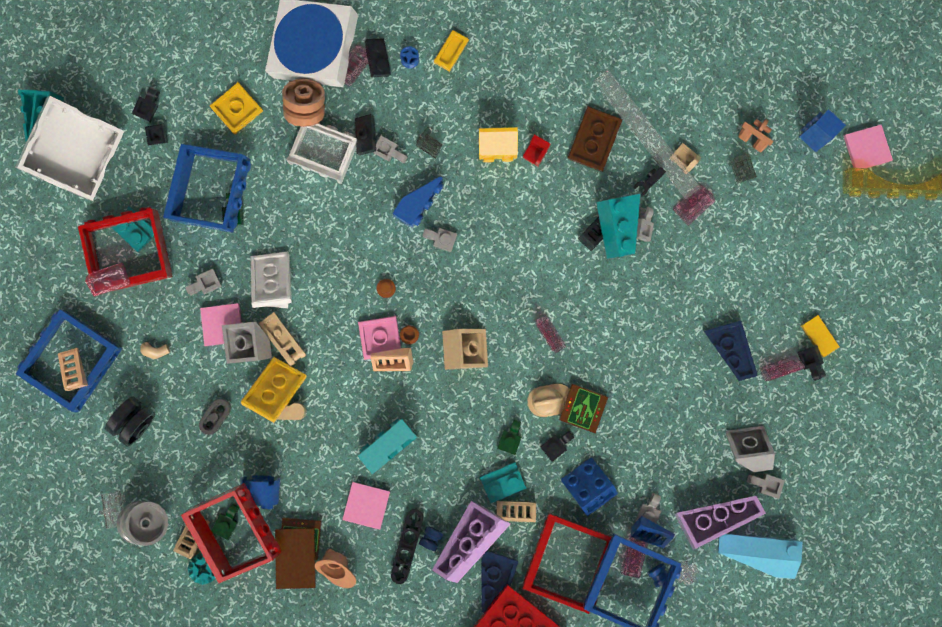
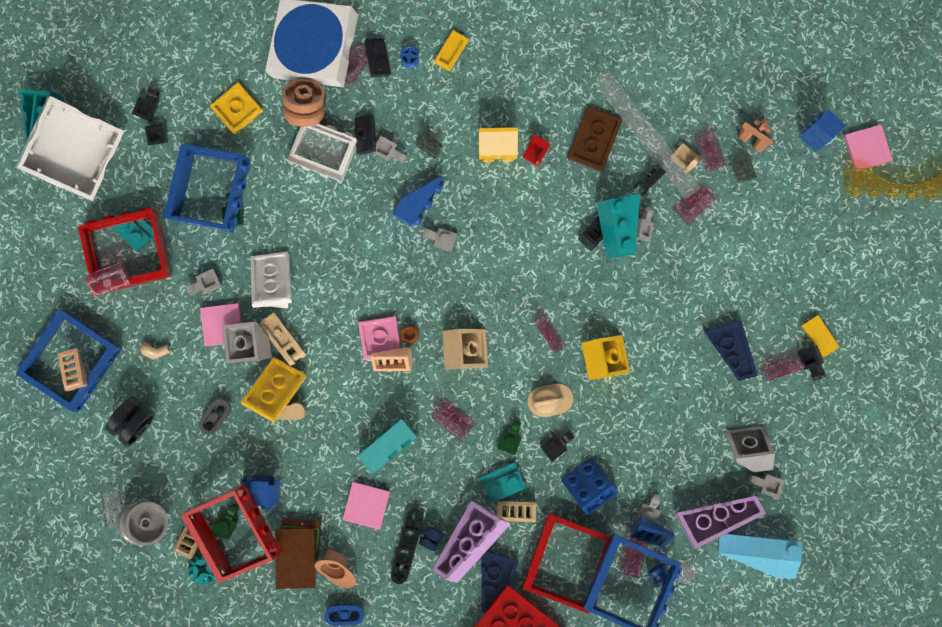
dark orange plate [376,279,396,298] -> none
tile [559,384,608,434] -> none
none -> blue plate [325,604,365,626]
none -> clear pink slope [431,400,475,442]
none -> yellow slope [581,335,630,381]
none -> clear pink slope [694,131,728,173]

